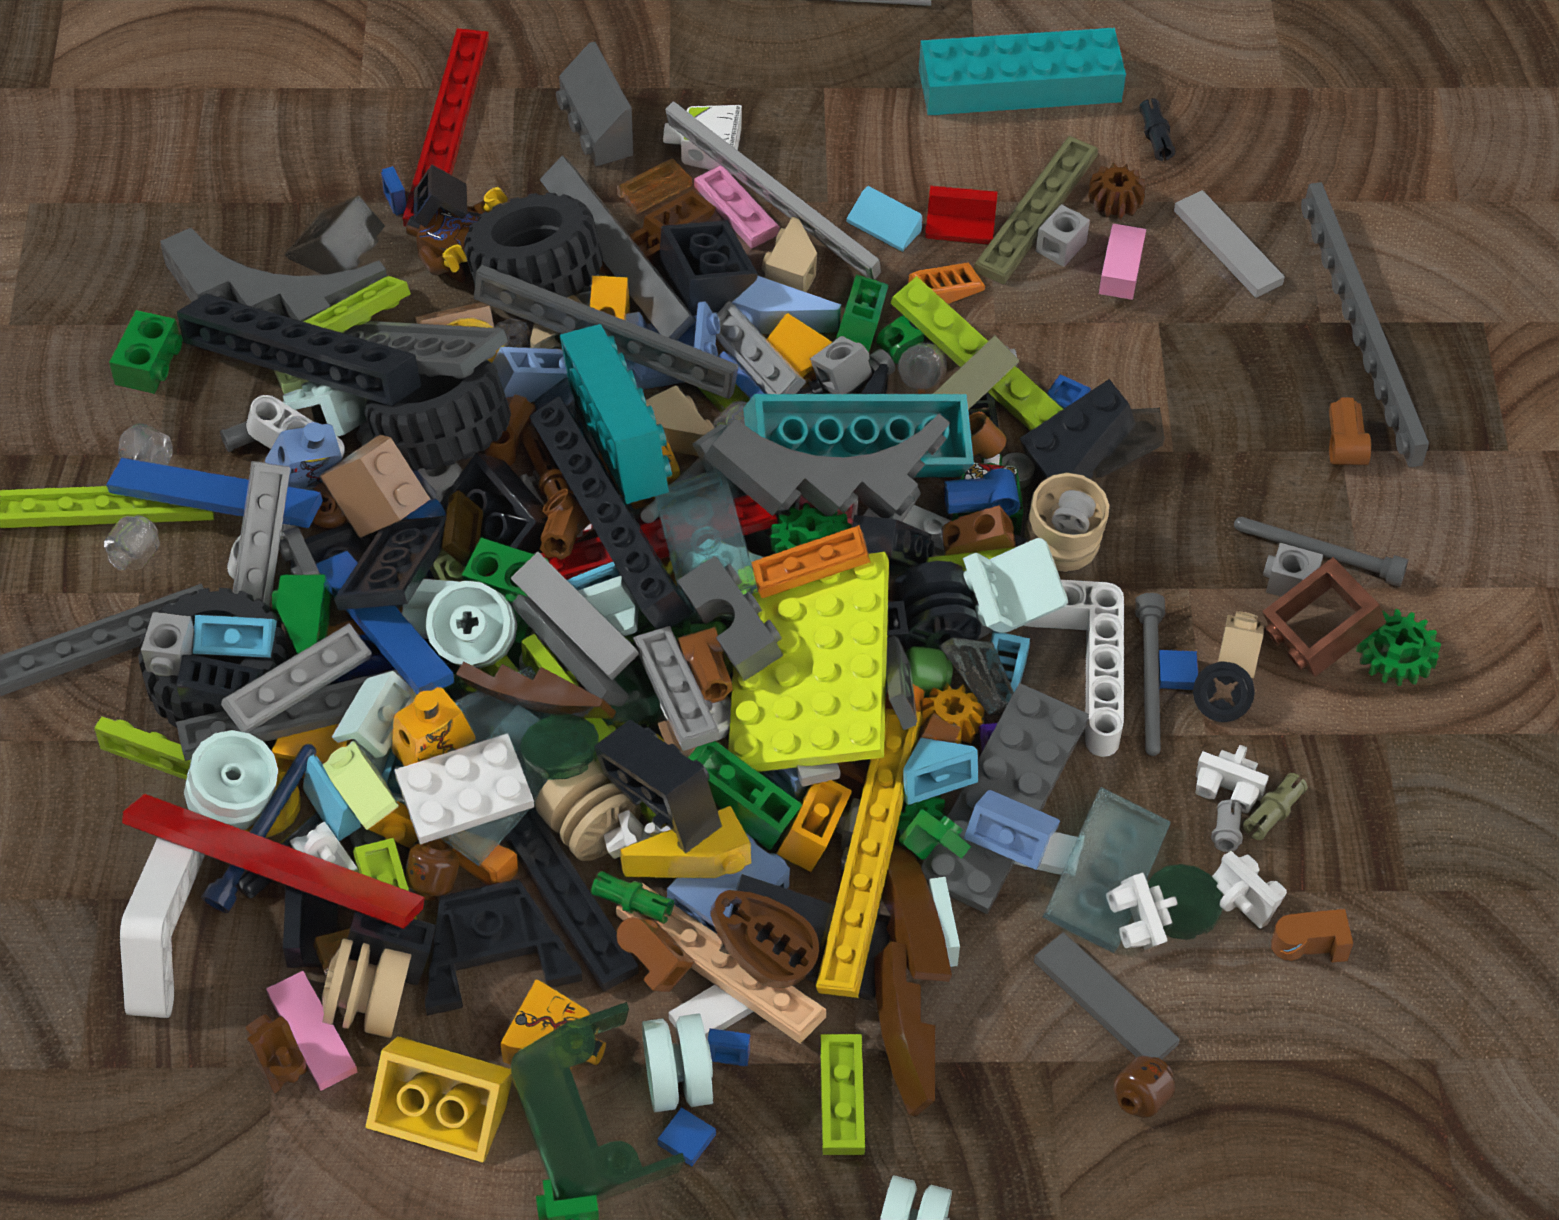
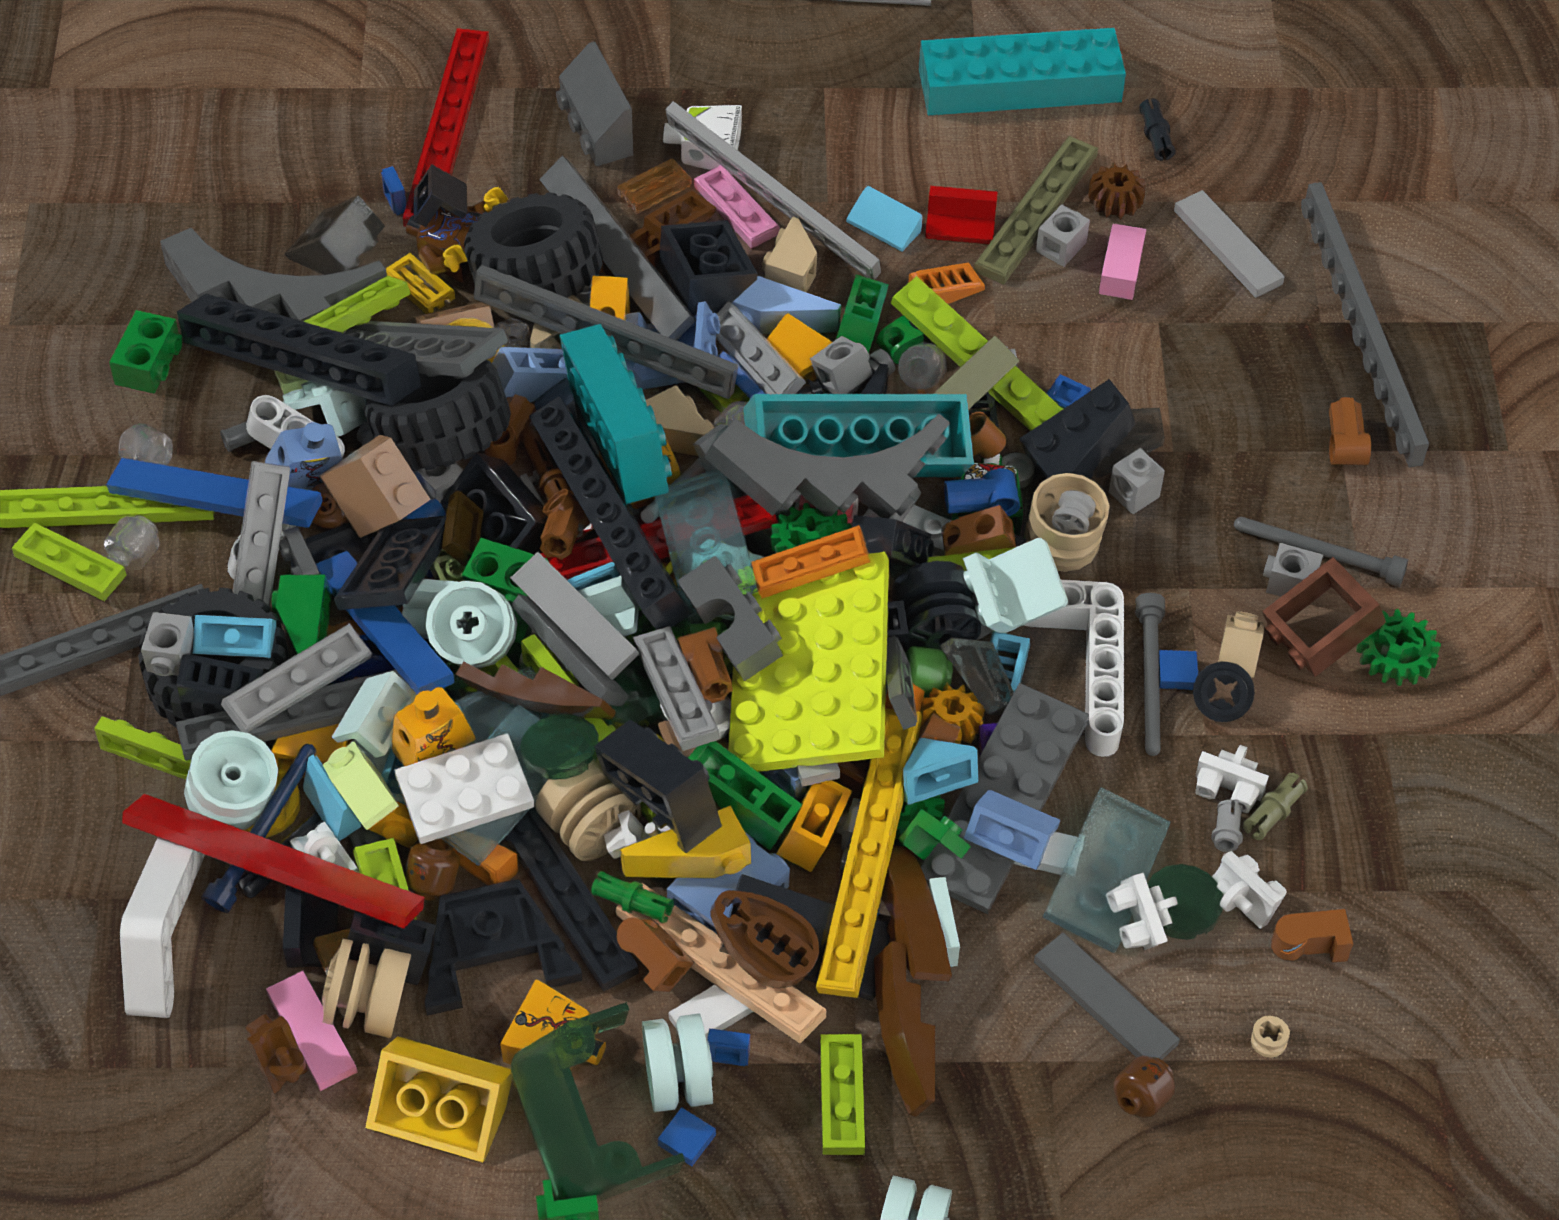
none -> lime plate [12,522,127,602]
none -> yellow tile [386,253,455,314]
none -> light grey brick [1109,448,1165,514]
none -> tan bush [1251,1016,1290,1058]

